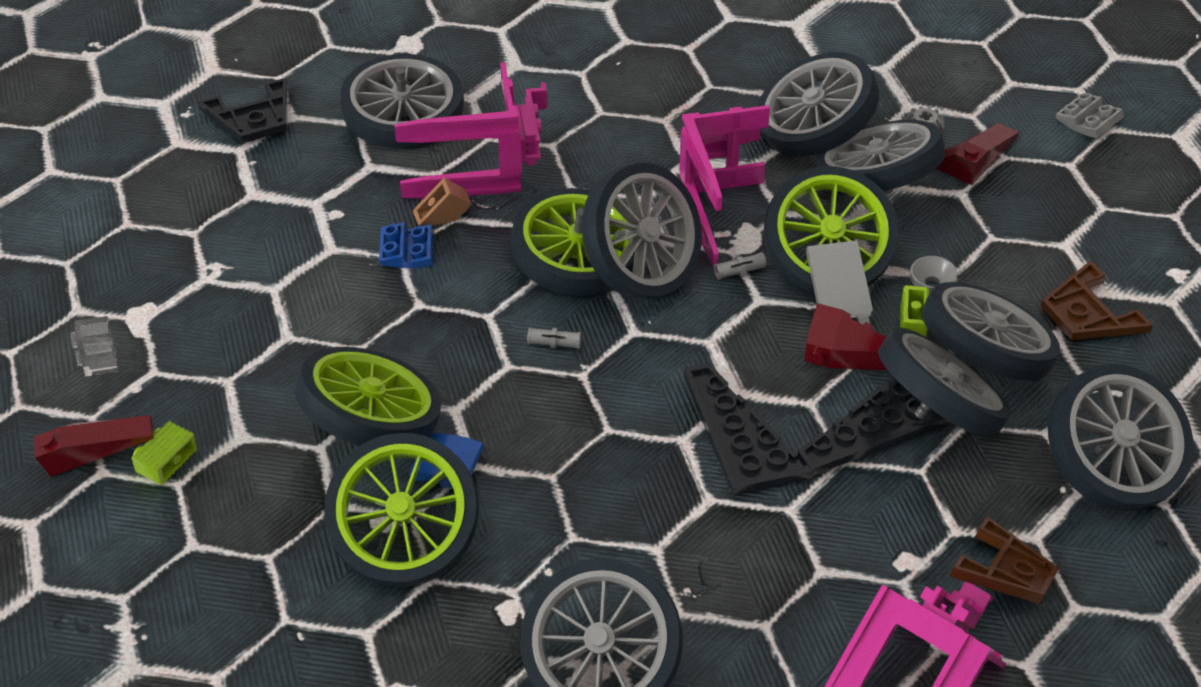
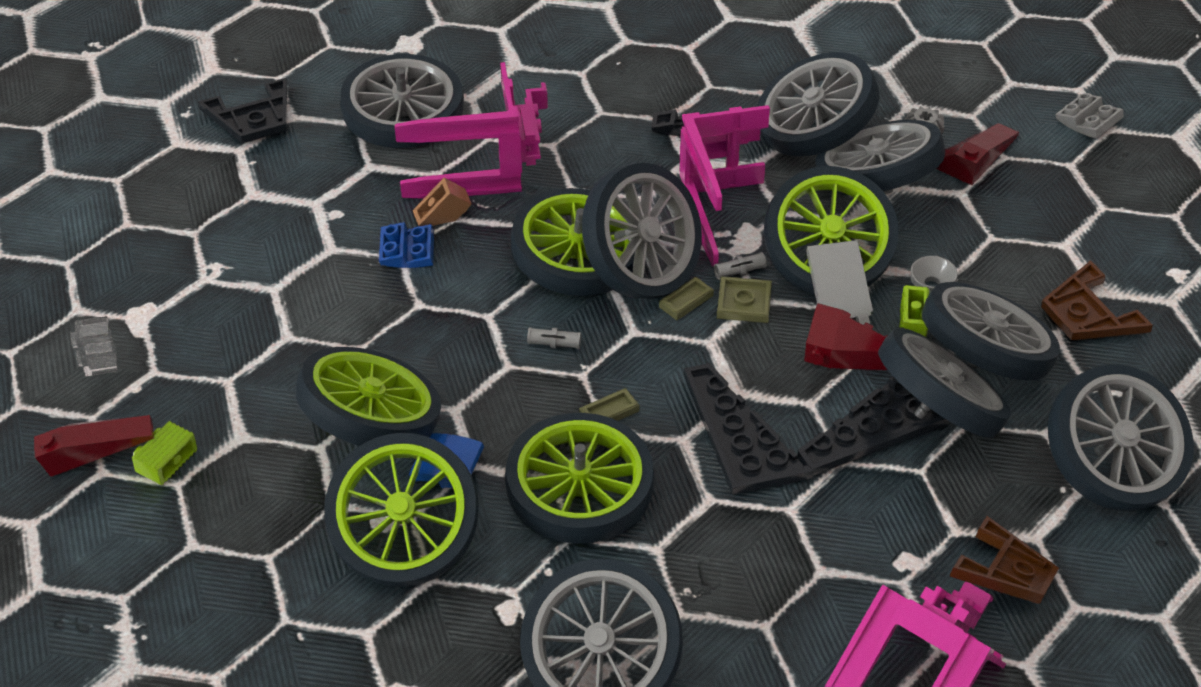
none -> wheel [505,413,654,543]
none -> olive tile [579,388,640,421]
none -> black slope [651,109,701,136]
none -> olive tile [659,277,714,320]
none -> olive tile [717,276,772,323]

